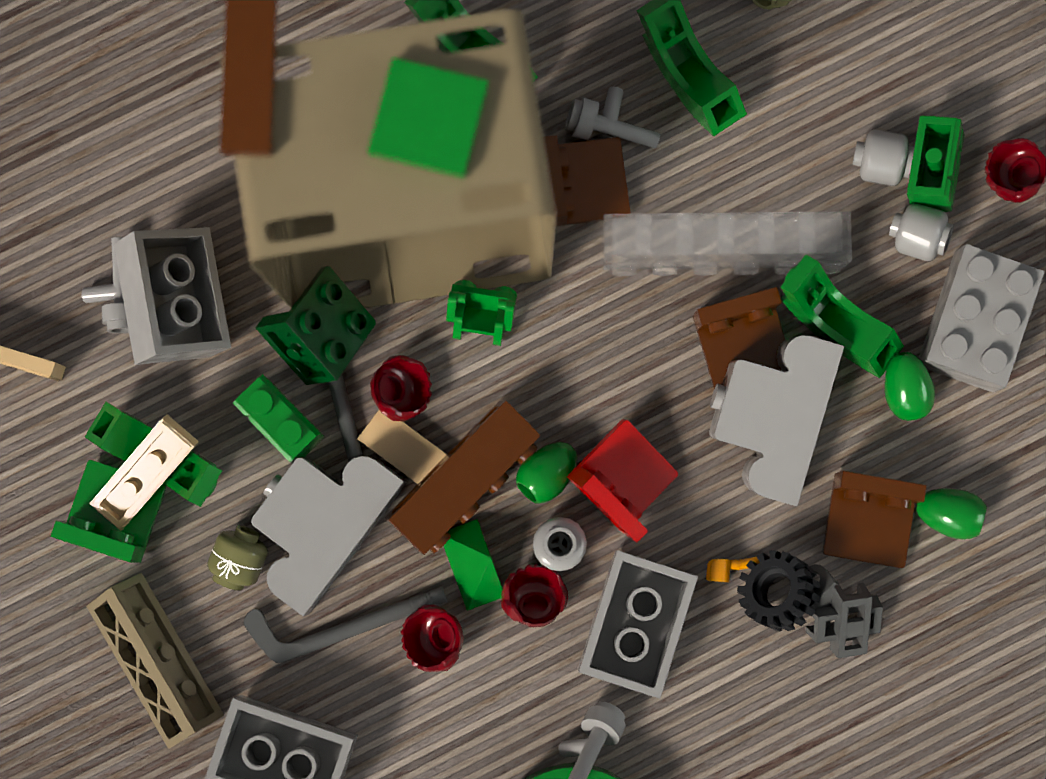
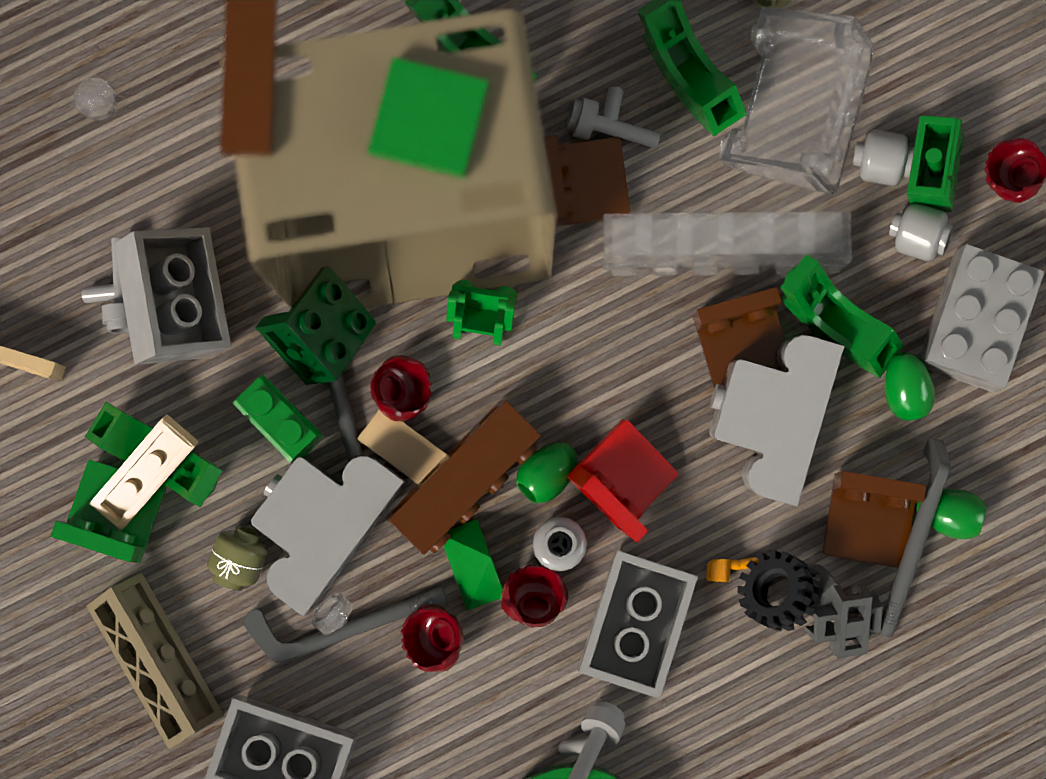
none -> clear tile [74,78,117,120]
none -> clear tile [312,593,353,635]
none -> clear windscreen [720,7,873,194]
none -> dark grey piece [879,437,950,638]

